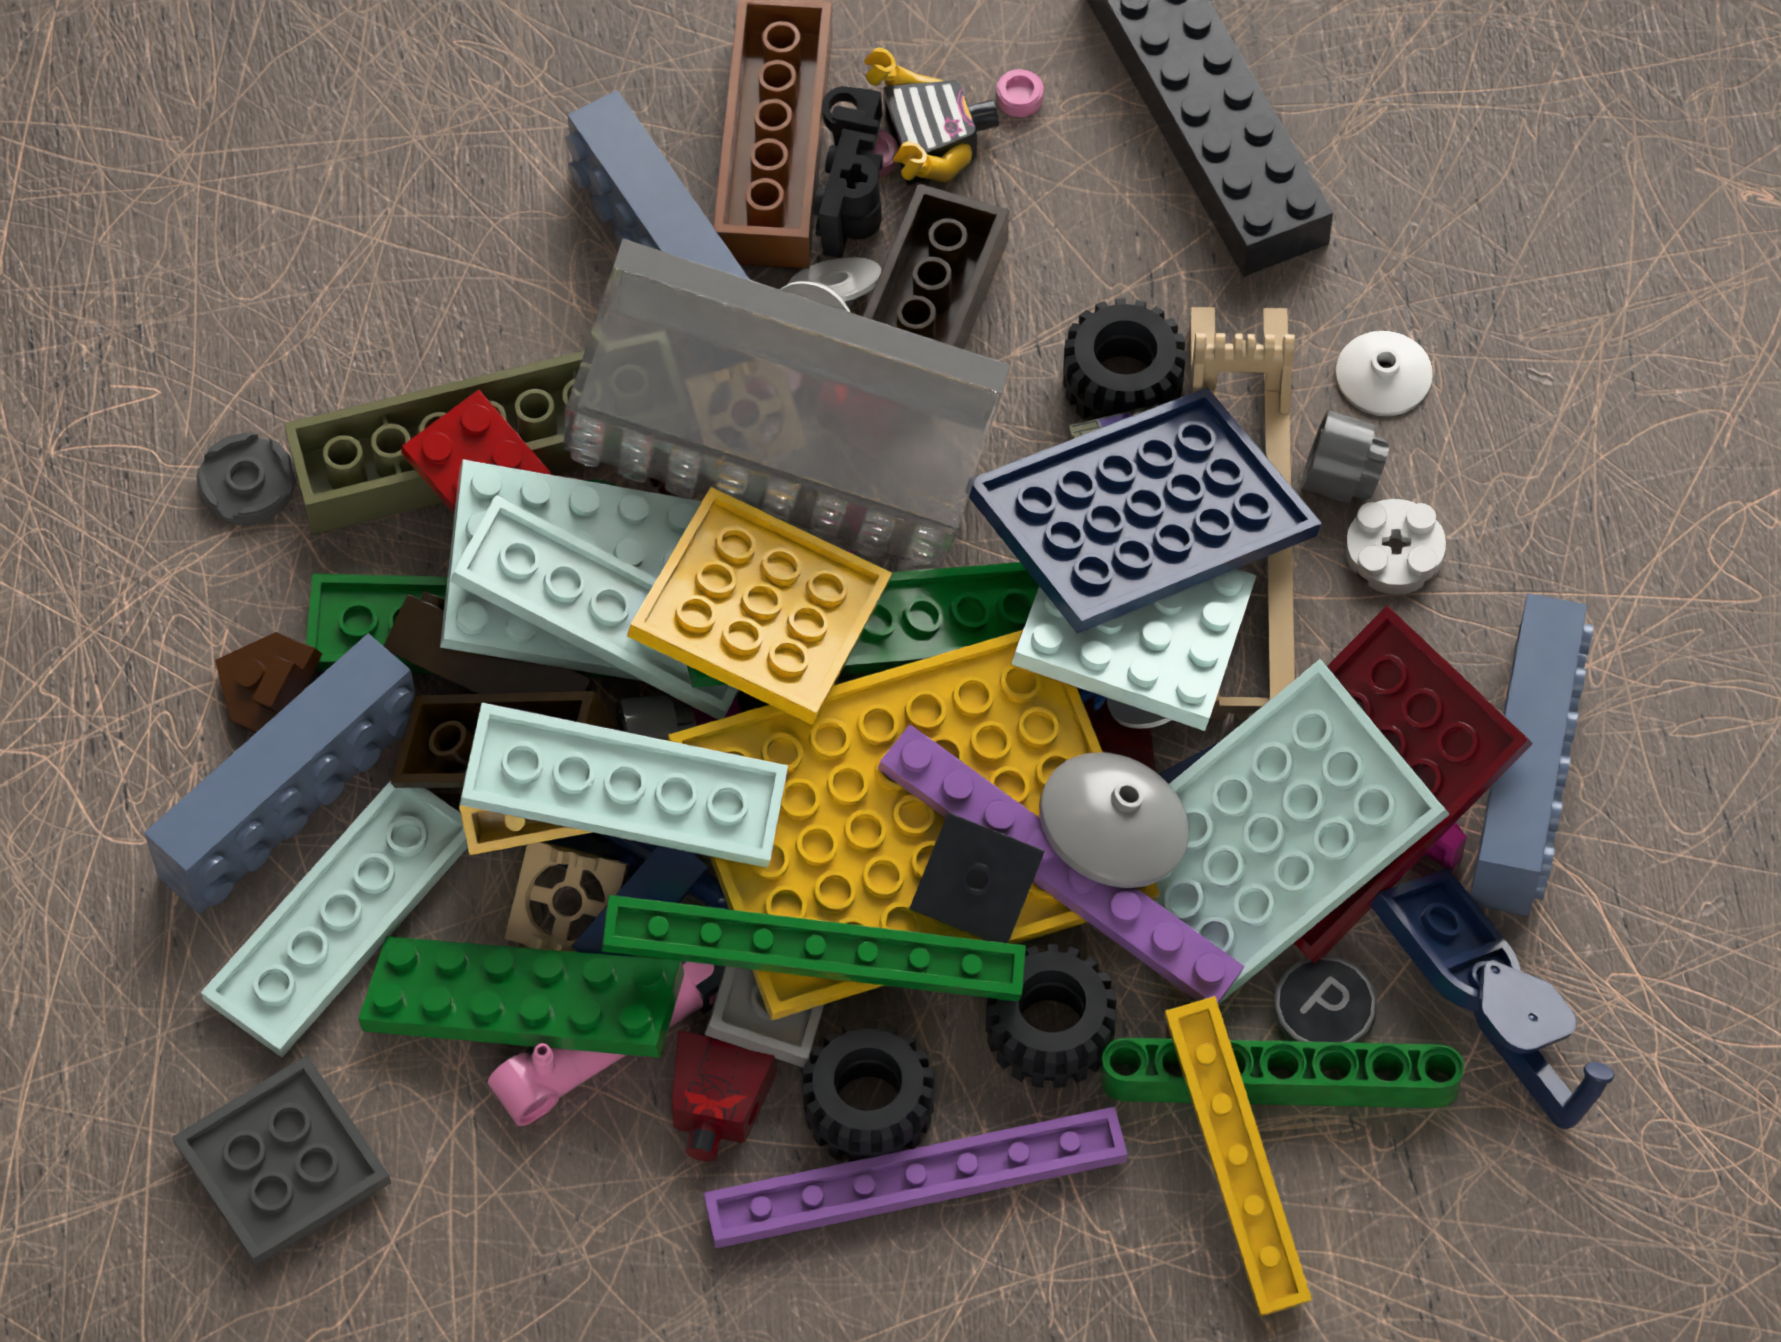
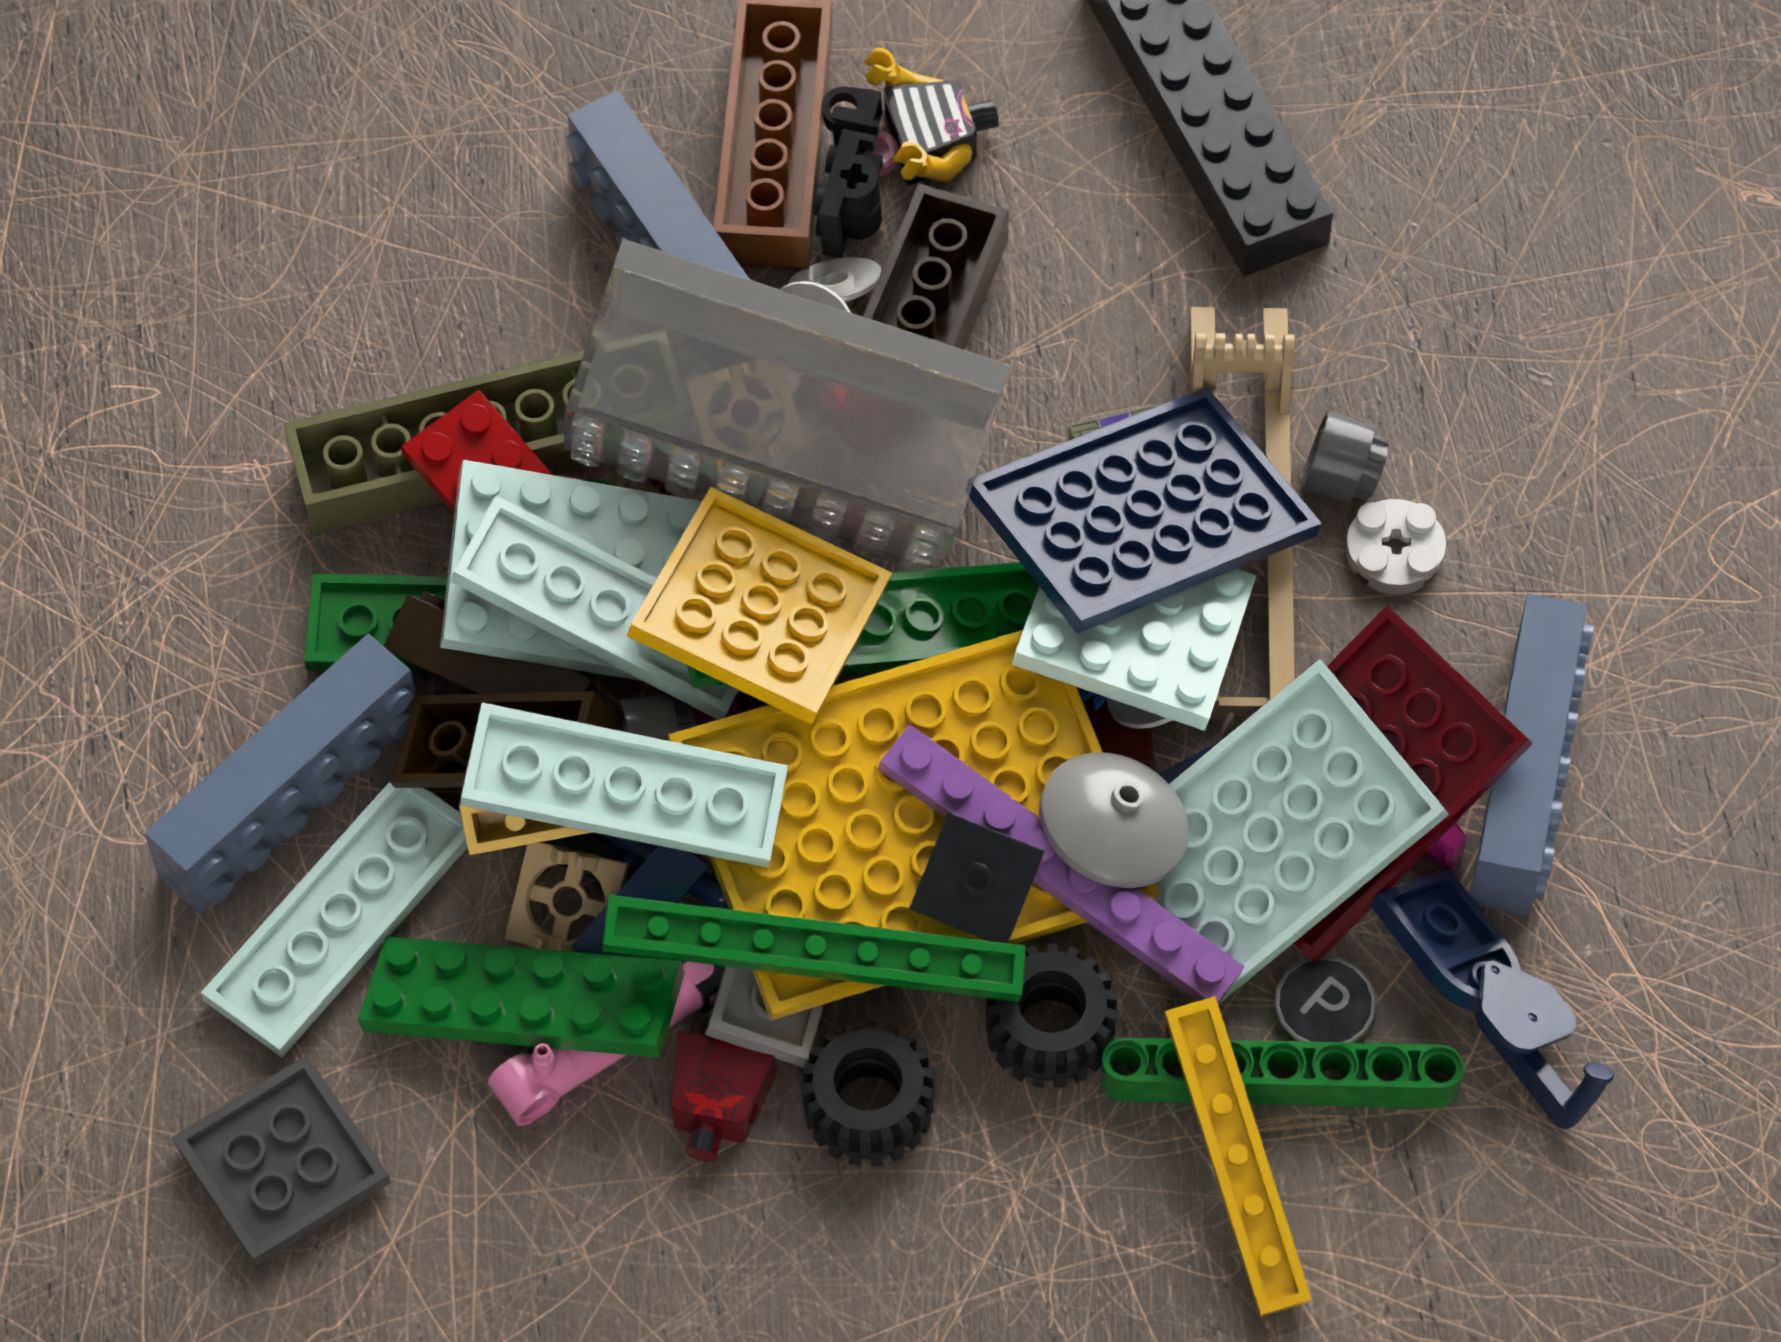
dark grey tile [196,433,296,525] -> none
reddish brown plate [215,632,322,733] -> none
medium lavender plate [704,1107,1128,1249] -> none
bright pink tile [996,69,1043,117] -> none
black tyre [1063,298,1186,420] -> none
white dish [1336,331,1433,416] -> none

